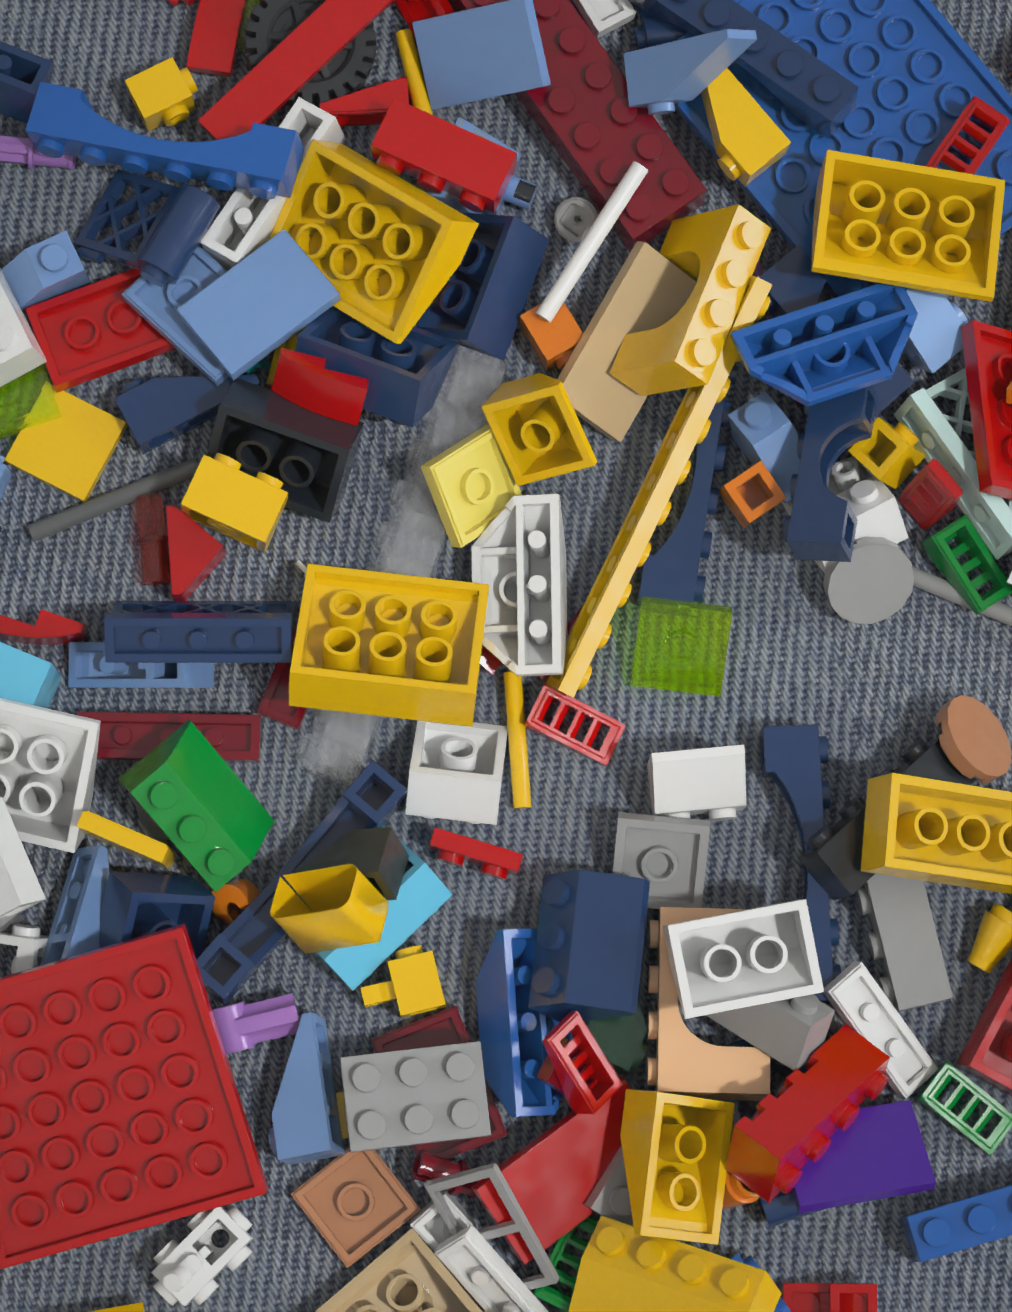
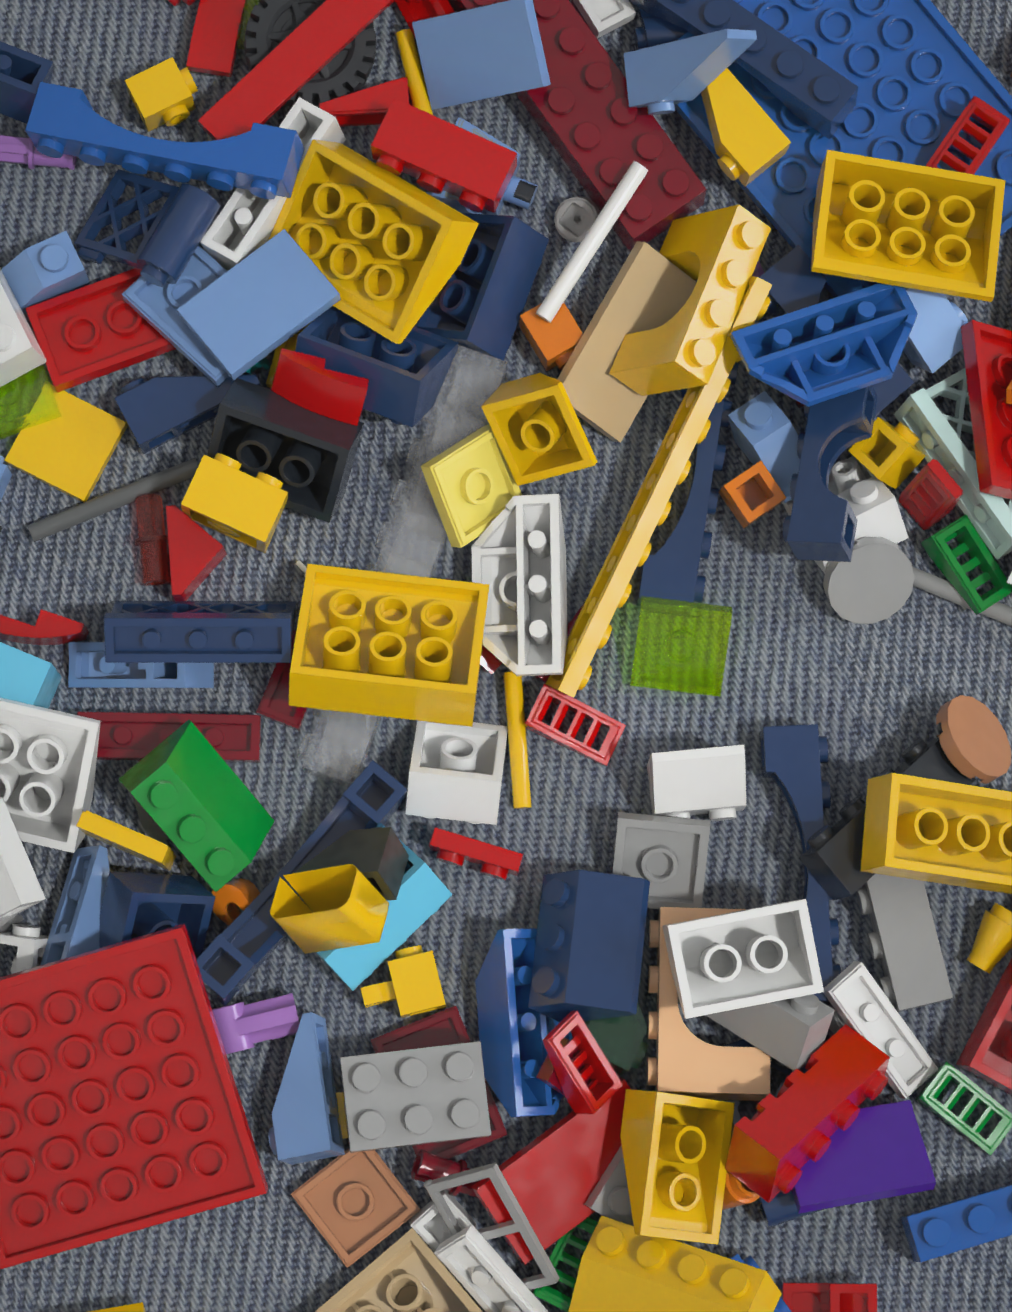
white brick [151,1205,253,1306] -> none

